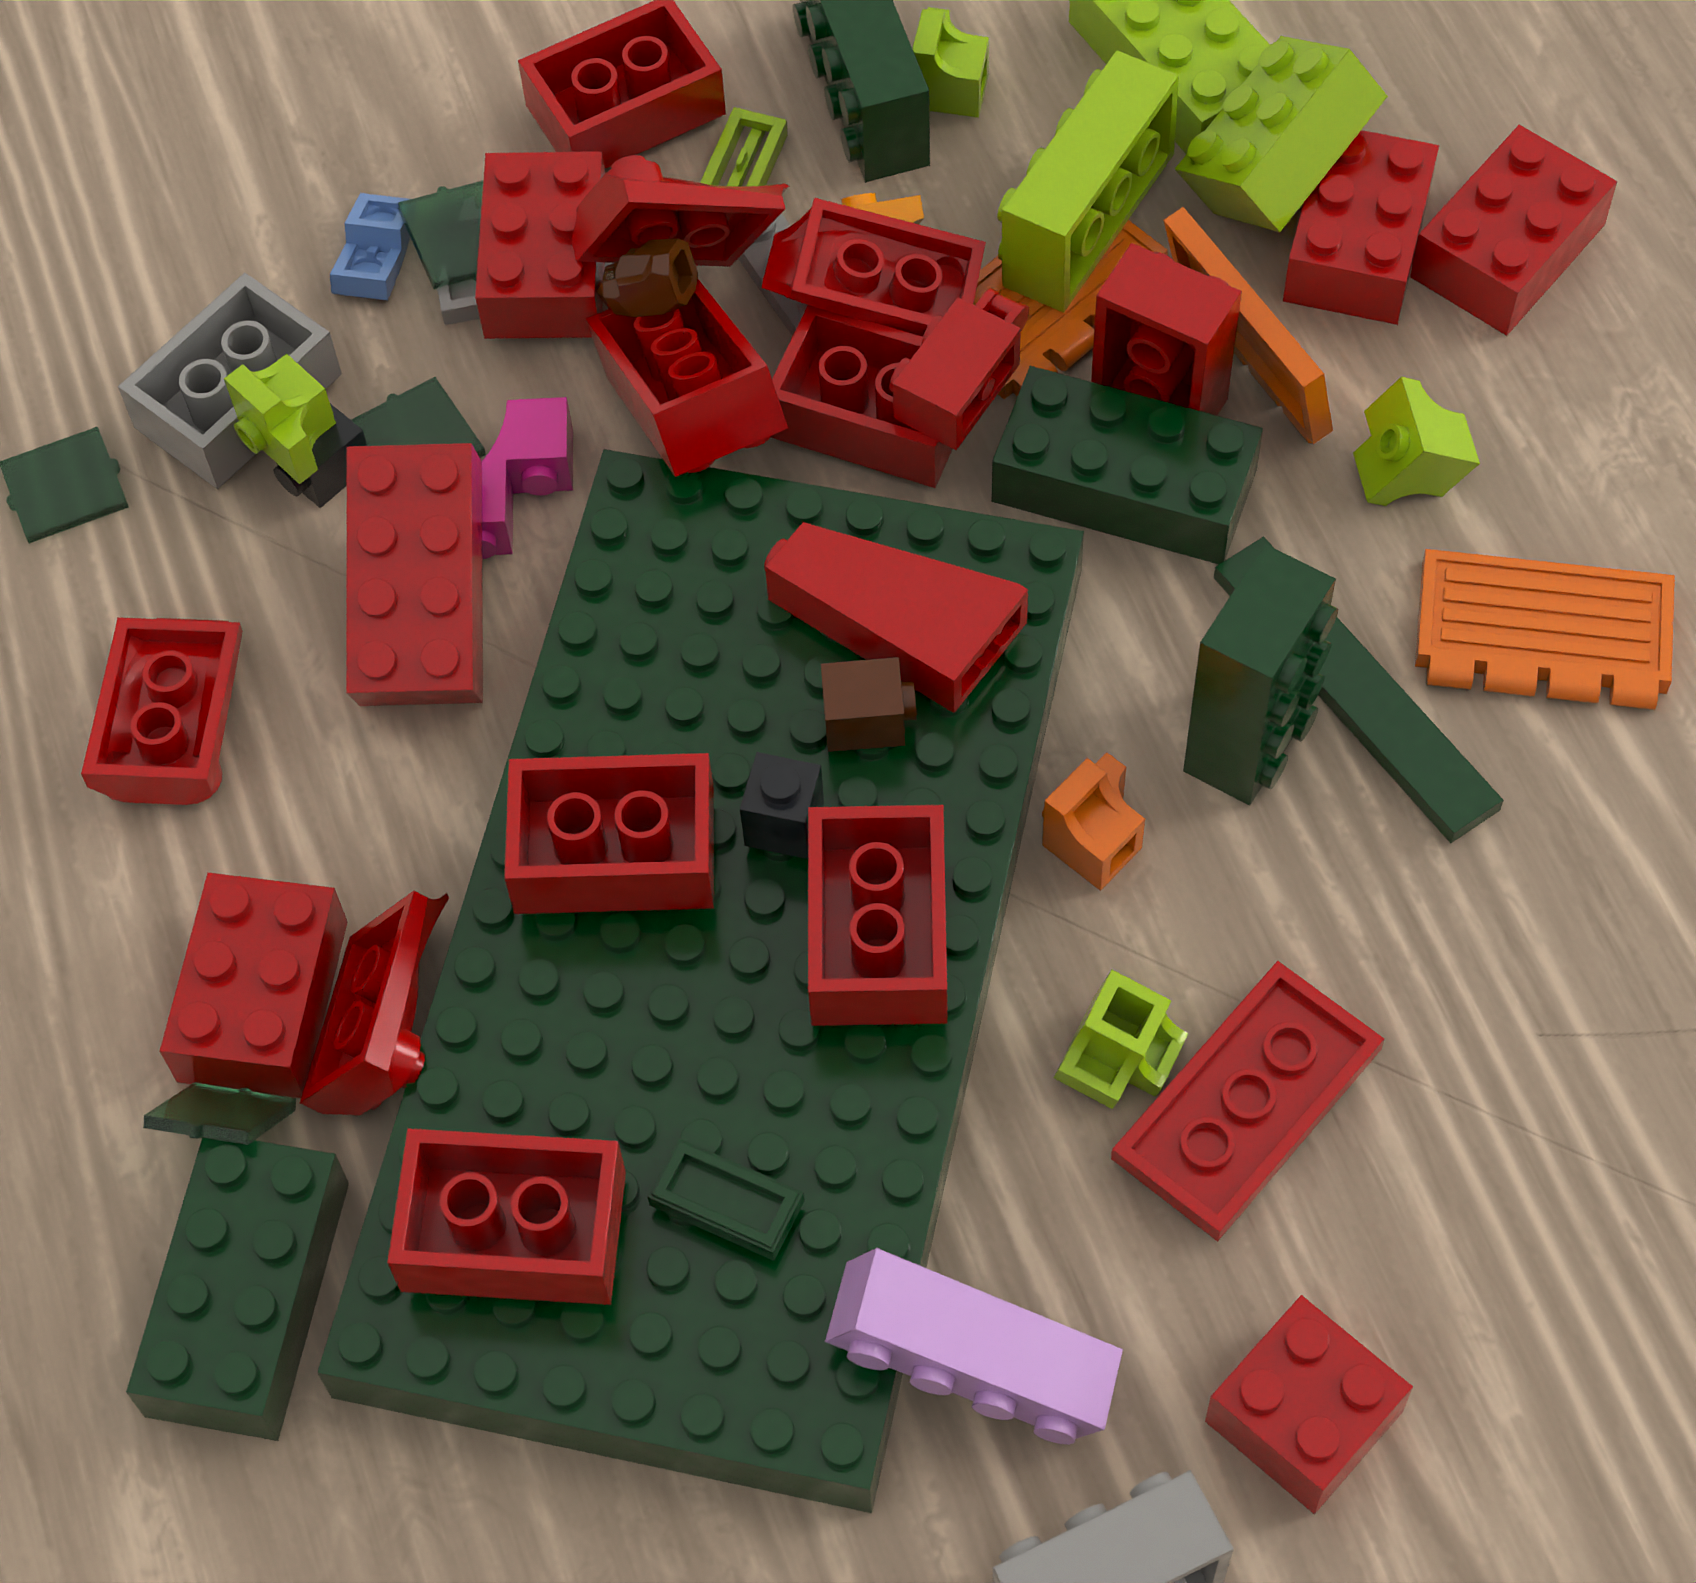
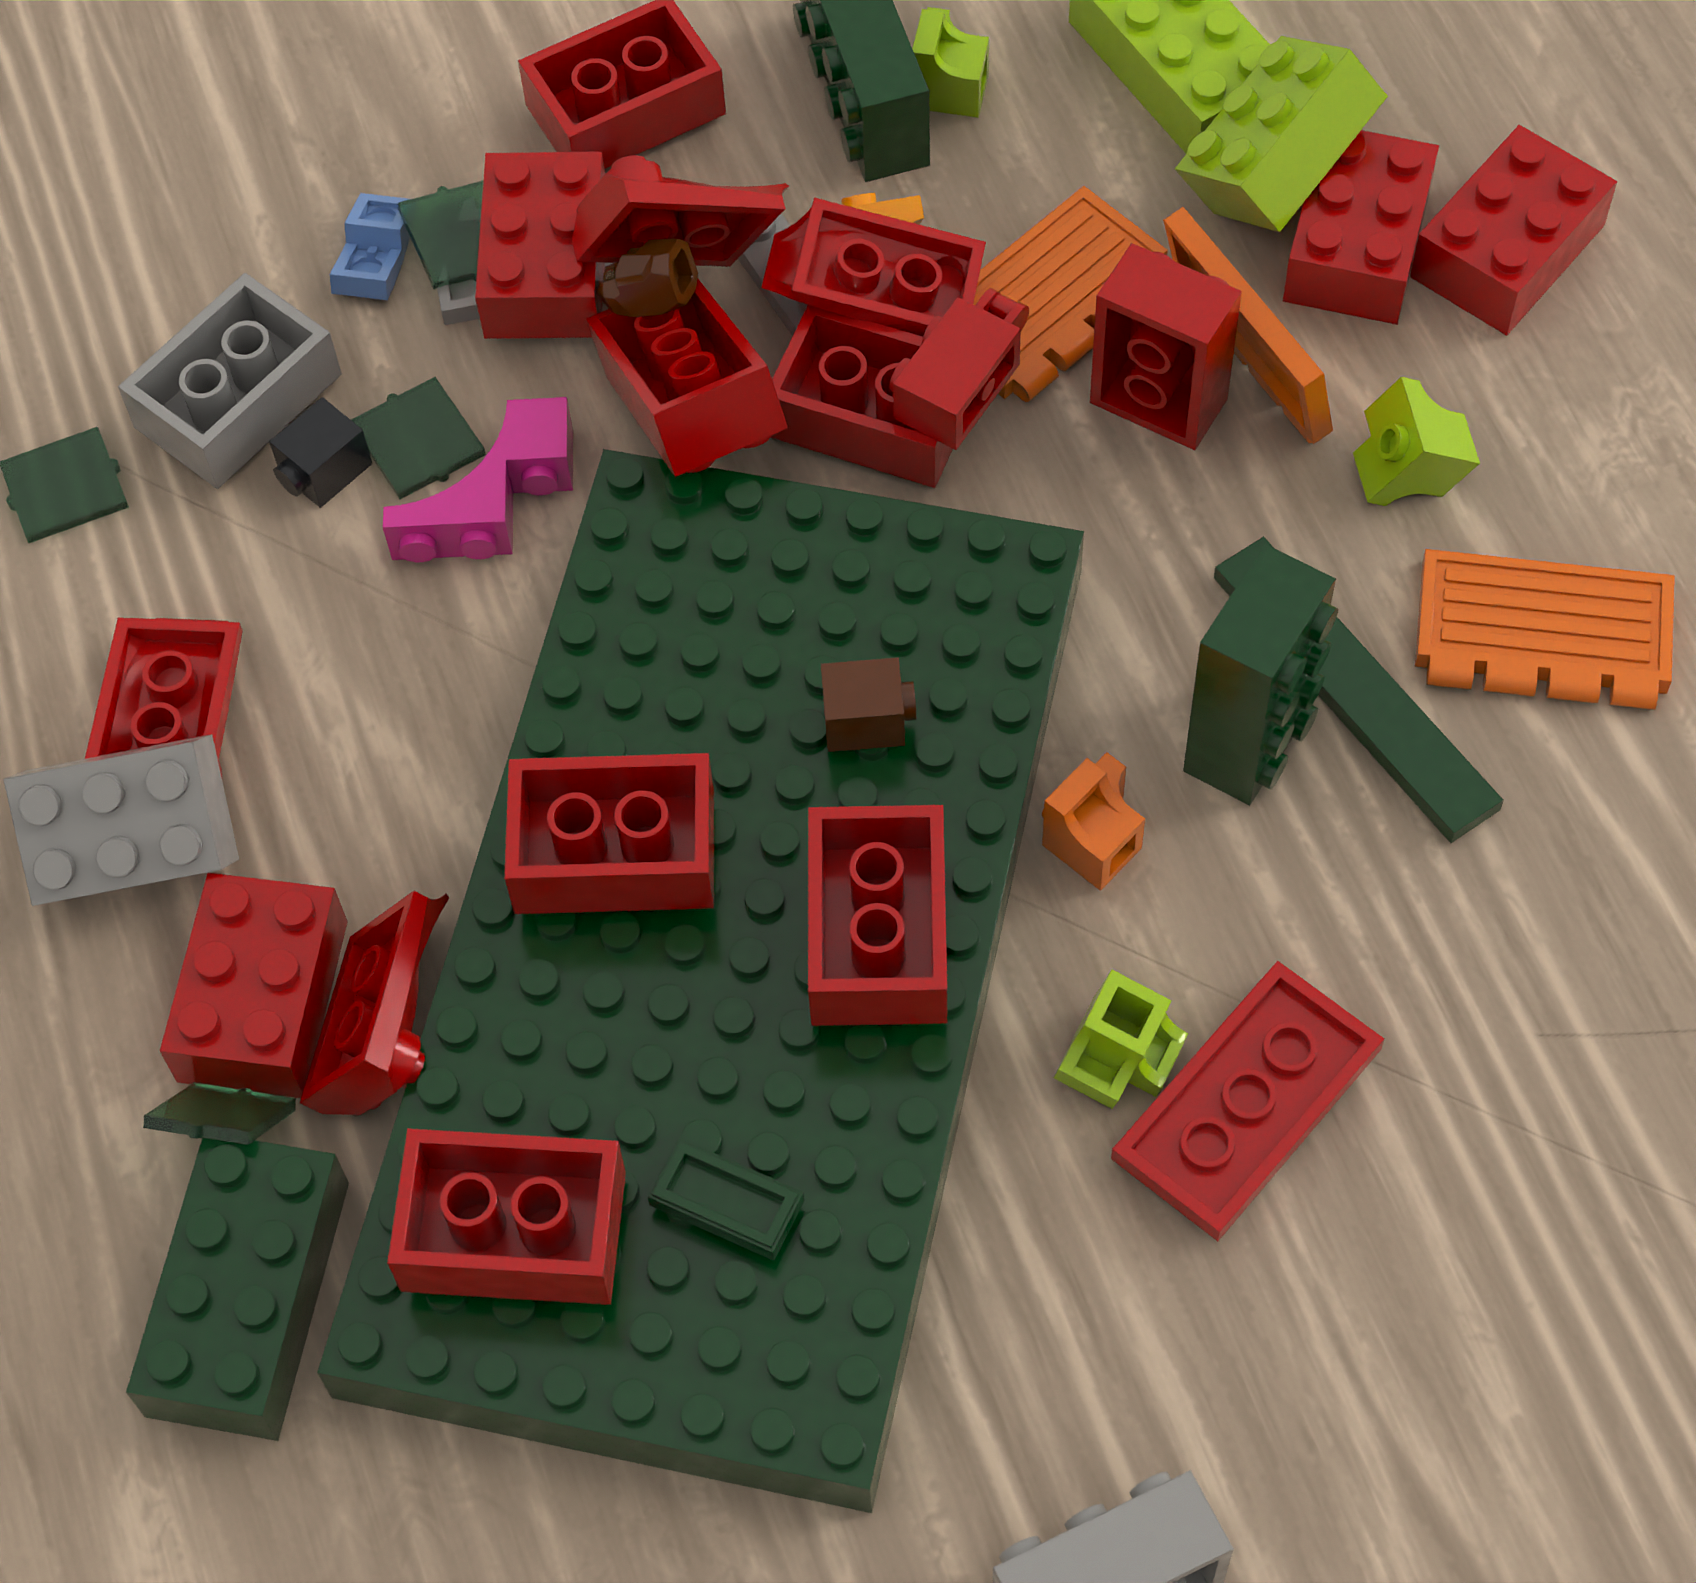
lime brick [224,353,336,484] -> none
red brick [346,443,483,706] -> none
lime tile [700,107,788,186] -> none
black brick [740,752,824,859] -> none
red slope [764,522,1028,713] -> none
lavender brick [825,1248,1123,1444] -> none
dark green brick [991,366,1263,564] -> none
lime brick [997,50,1179,313] -> none
red brick [1205,1295,1413,1514] -> none
none -> light grey brick [3,734,239,906]

